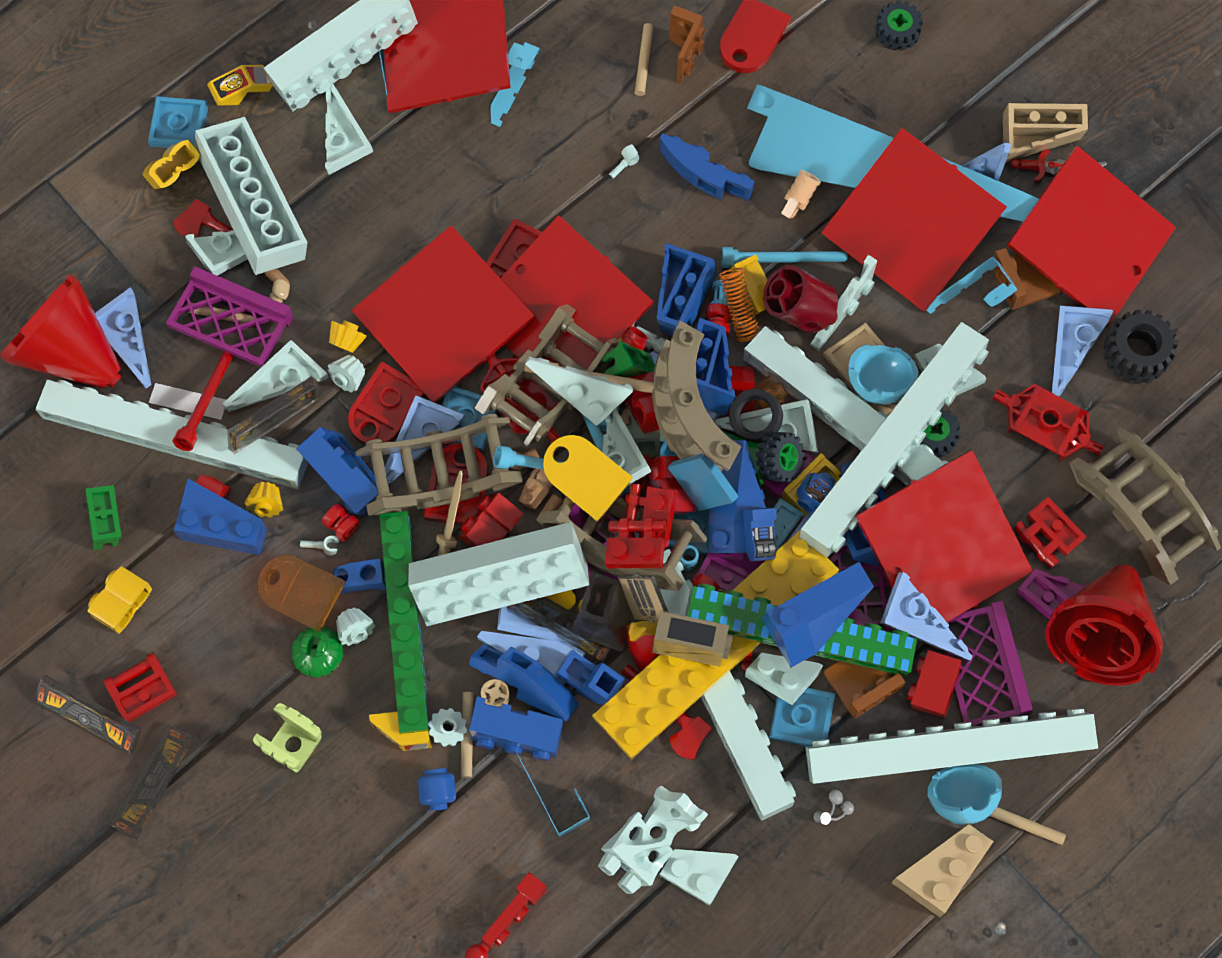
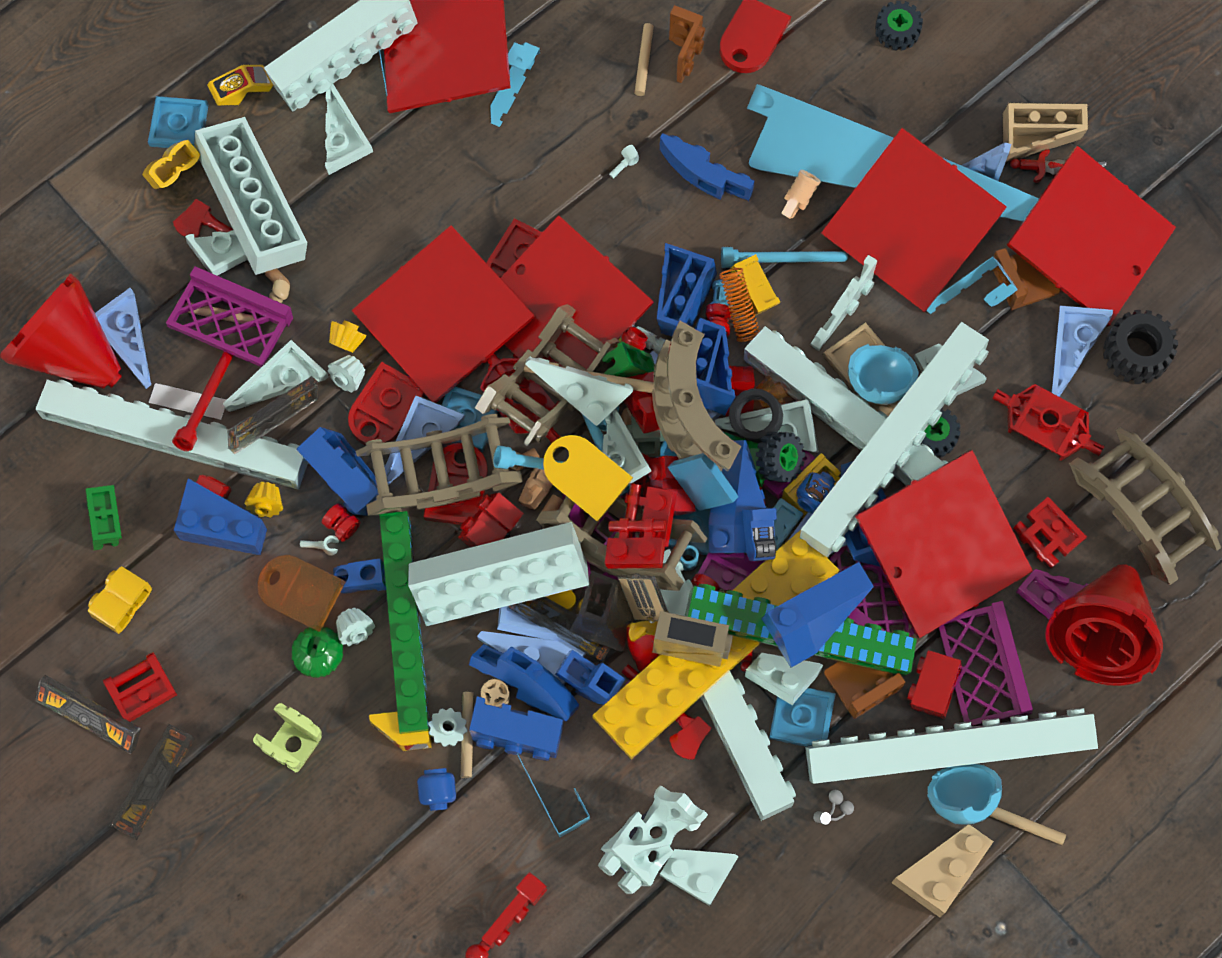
tan sword [436,471,462,556] -> none
dark red cylinder [763,265,838,333] -> none
light blue wing [880,572,972,661] -> none

